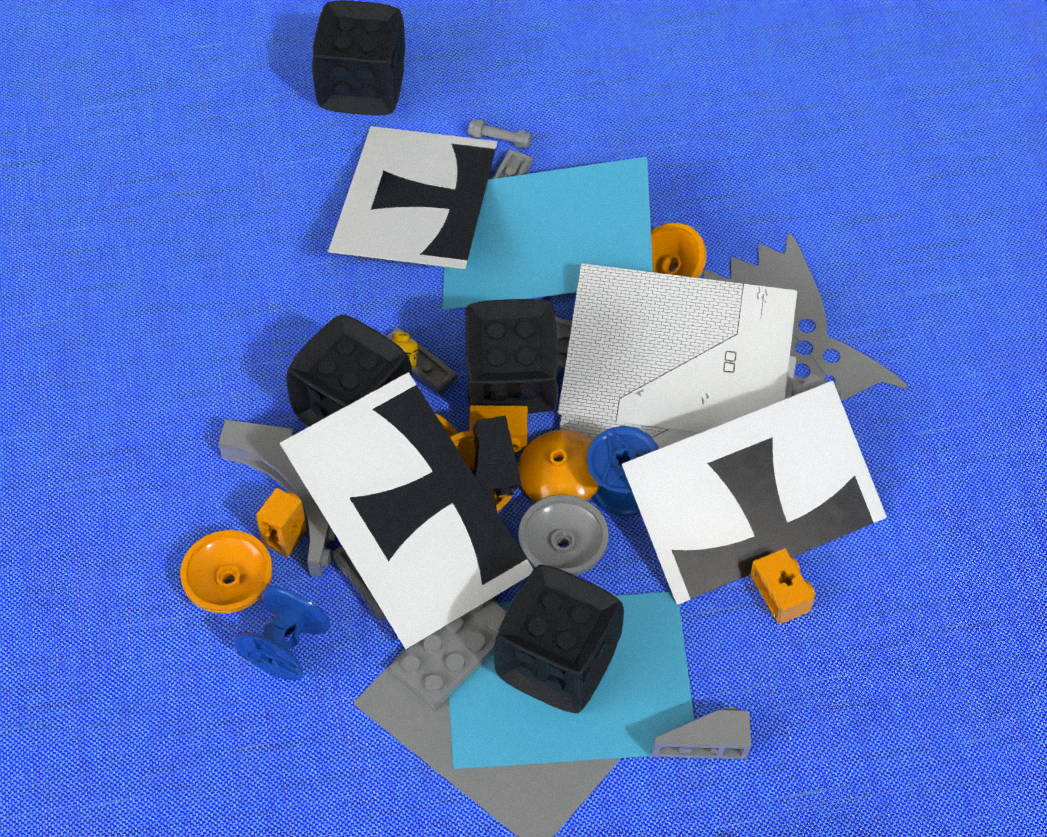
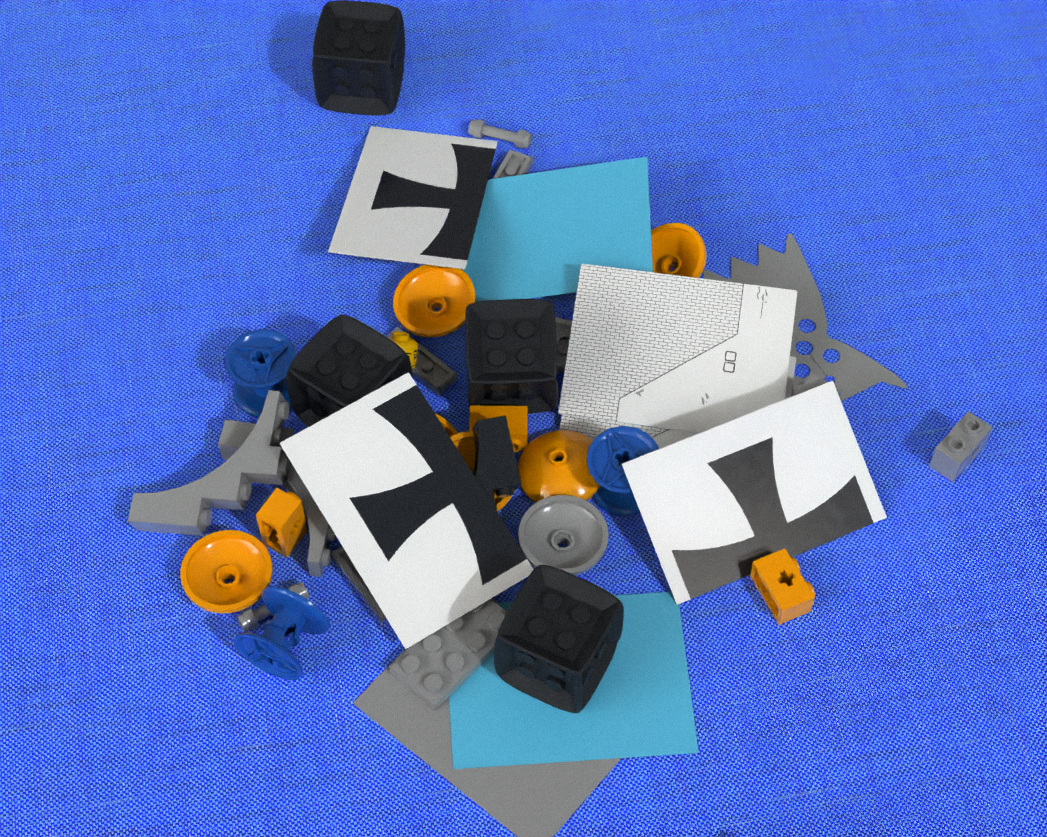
light grey slope [651,707,751,759] -> none
none -> light grey arch [128,390,291,536]
none -> blue piece [225,329,296,417]
none -> light grey bar [236,582,310,632]
none -> light orange dish [393,265,476,337]
none -> light grey brick [929,411,993,482]

